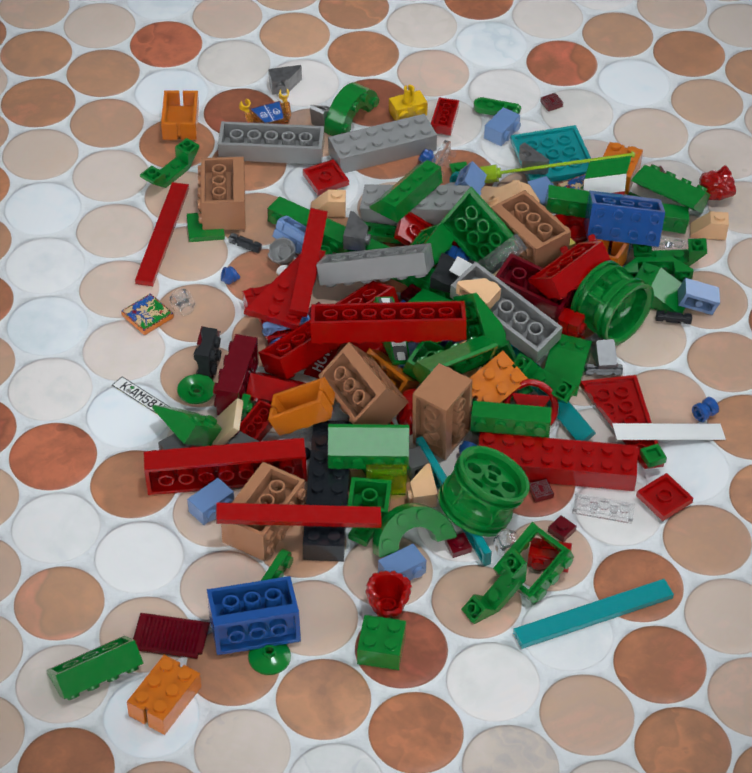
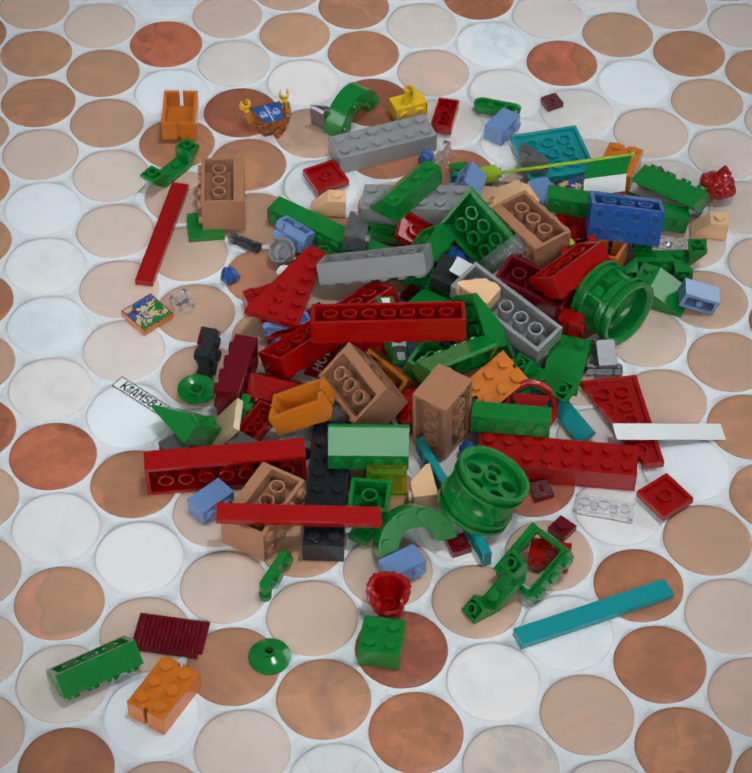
blue brick [207,576,301,655] -> none
light grey brick [218,121,324,165] -> none
flat silver slope [268,65,302,95] -> none
red tile [289,208,328,317] -> none
dark grey brick [406,446,430,480] -> none
clear head [493,529,519,558] -> none
green plate [640,444,667,468] -> none
black axle [656,310,692,324] -> none
blue wheel [692,397,719,422] -> none

